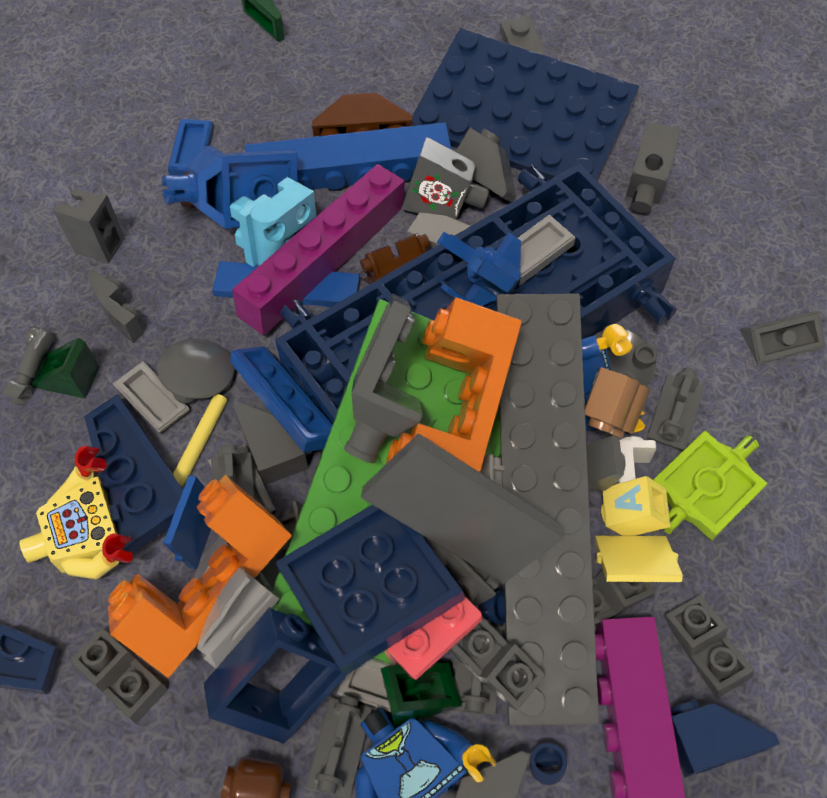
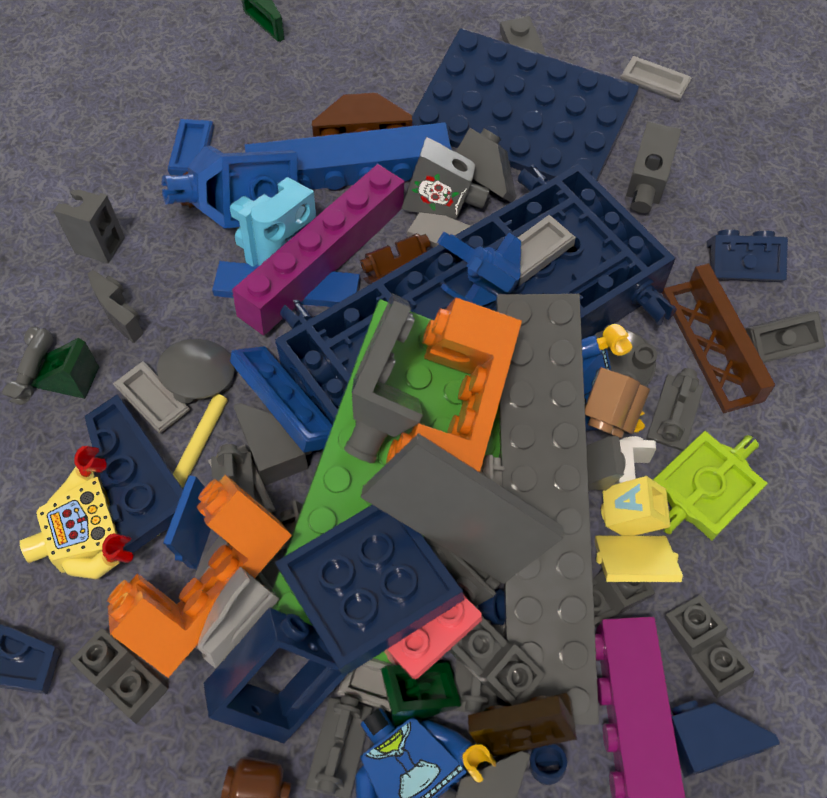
none -> dark brown bracket [468,693,577,756]
none -> light grey tile [621,56,692,101]
none -> reddish brown fence [662,263,775,414]
none -> dark blue bracket [706,230,788,282]

